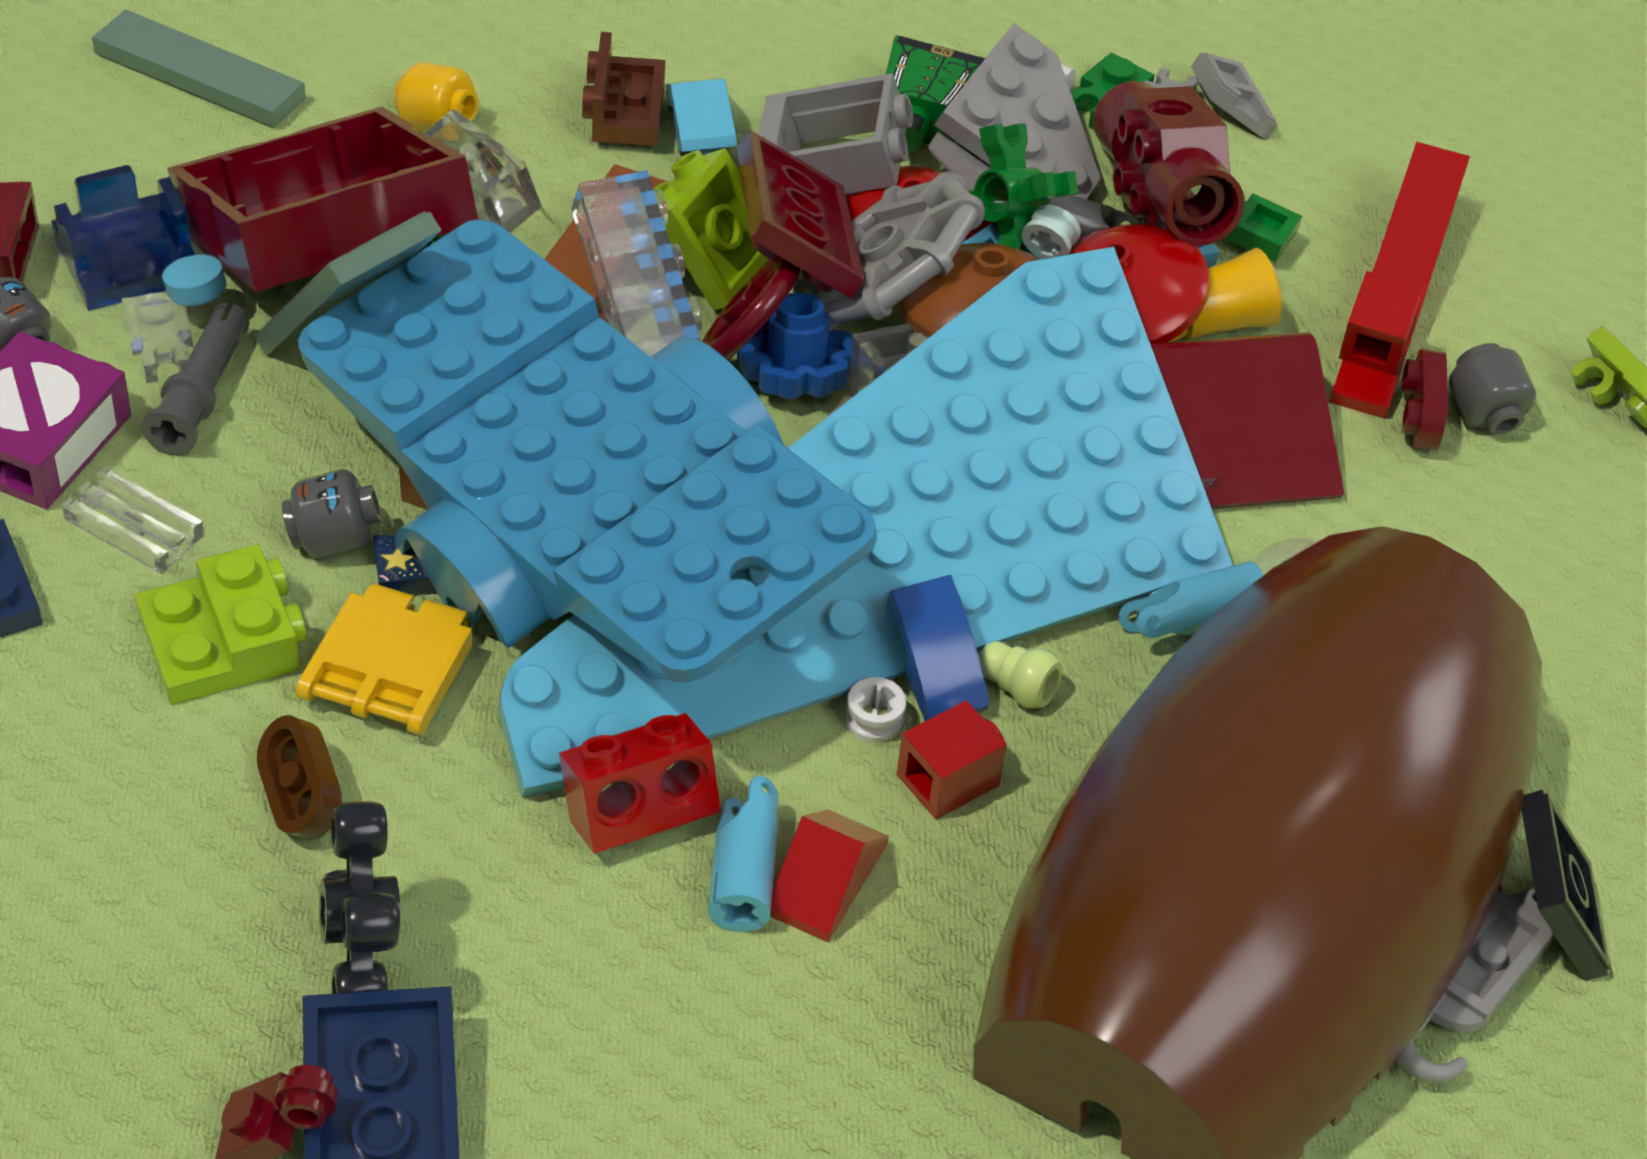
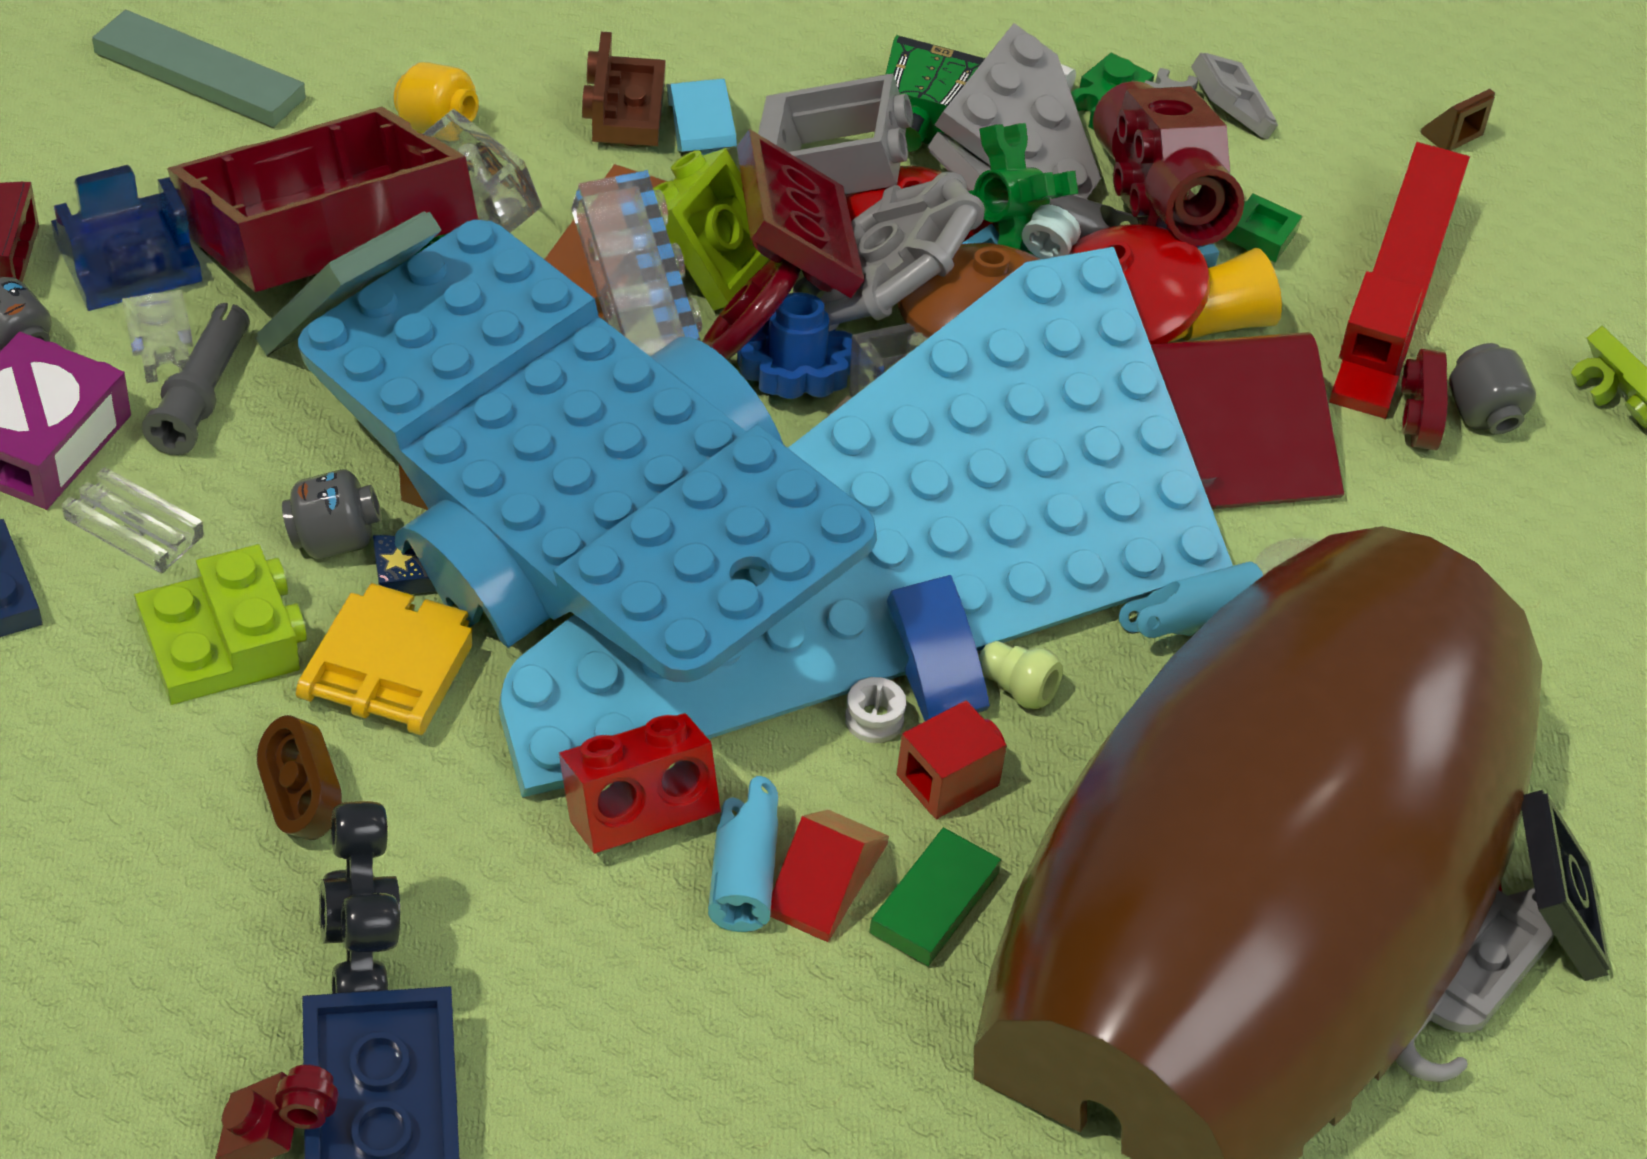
medium azure tile [162,254,227,306] -> none
none -> green tile [869,827,1002,967]
none -> reddish brown slope [1420,89,1495,151]

